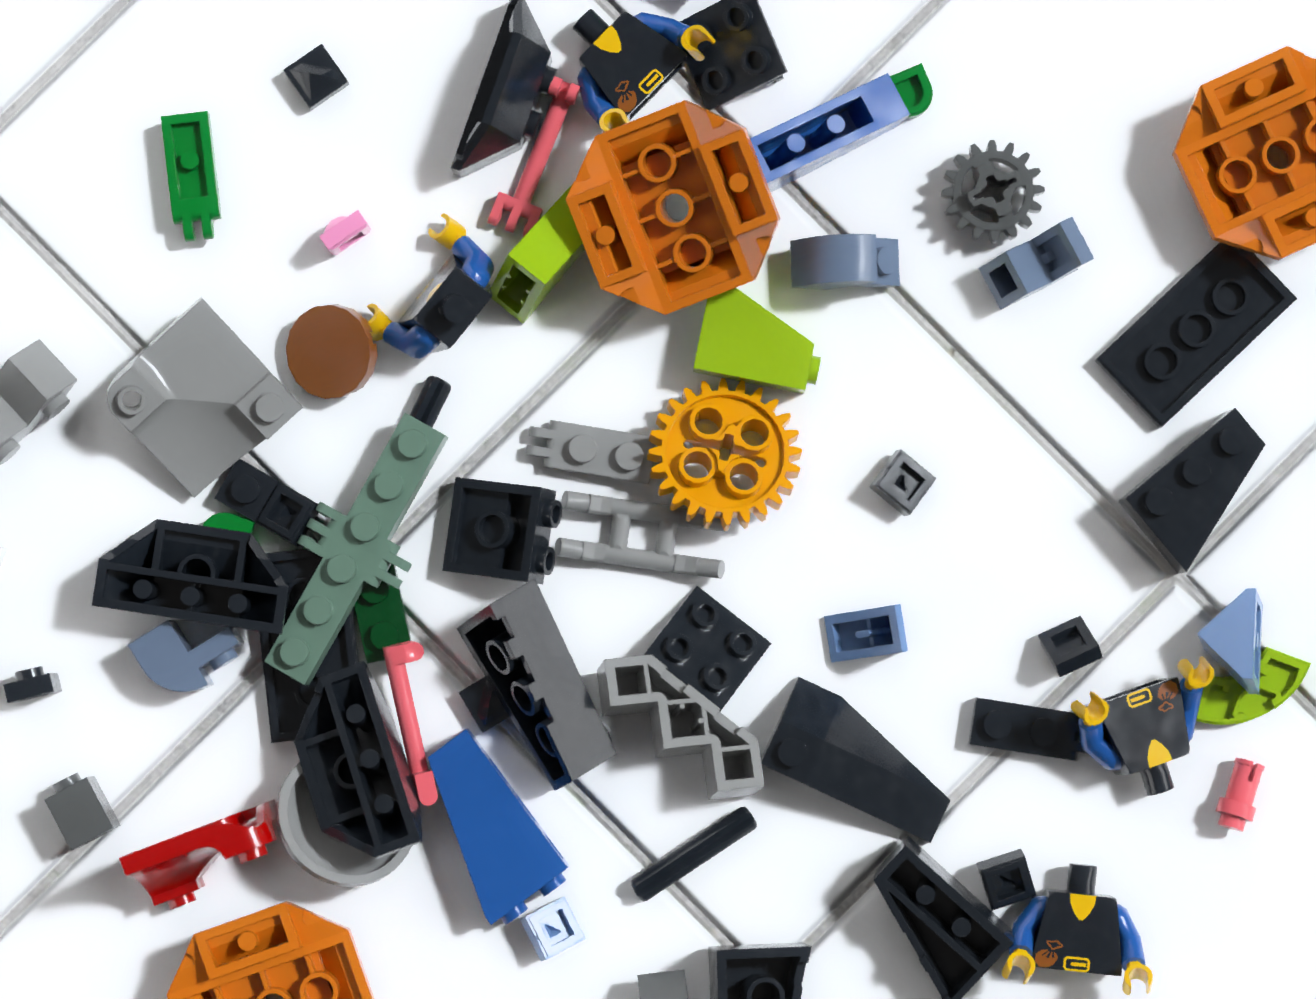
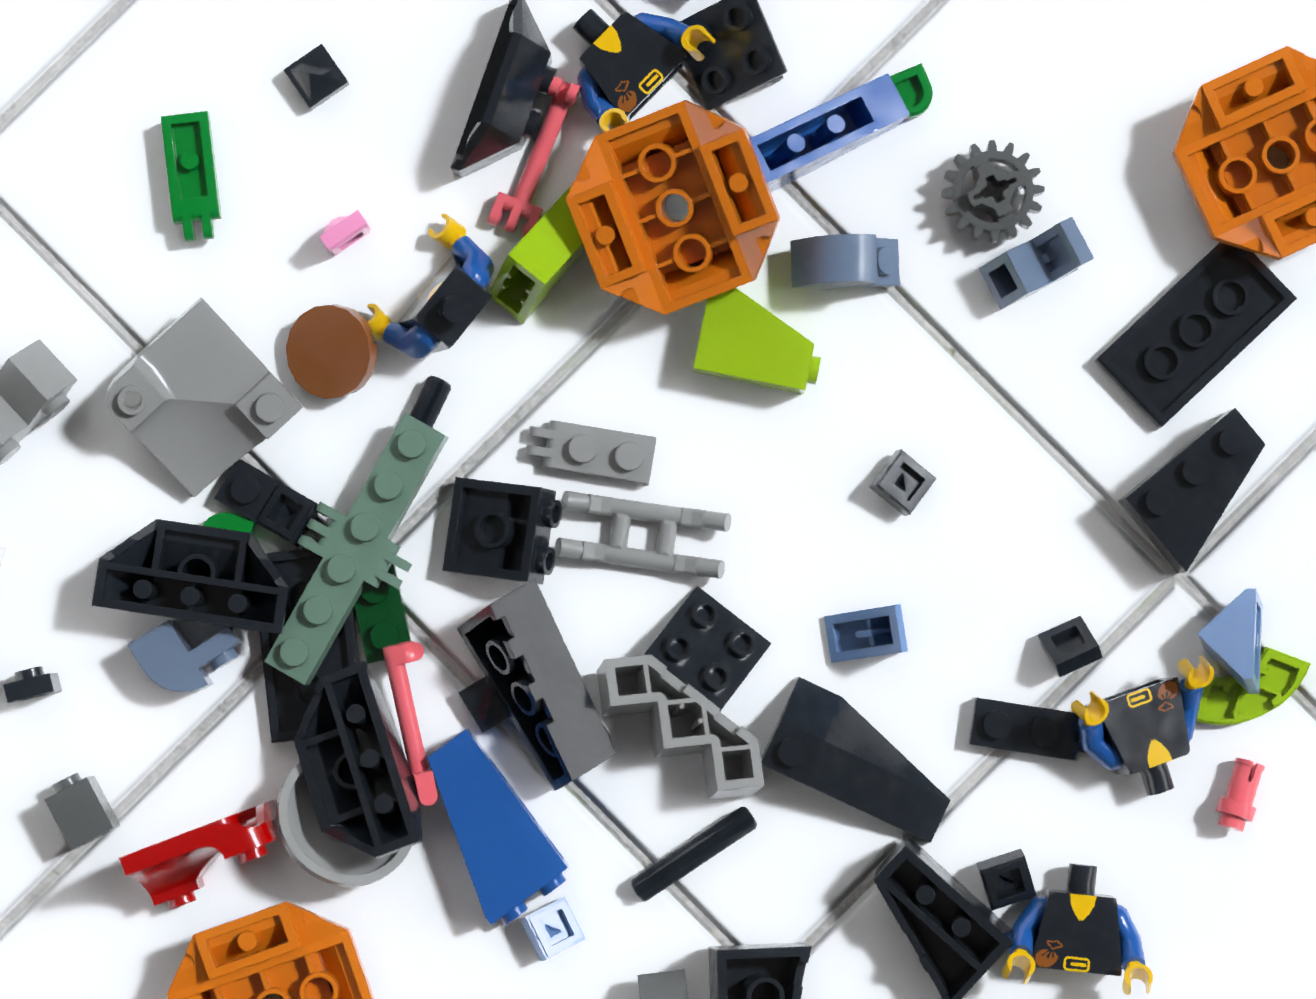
light orange gear [647,378,802,531] -> none

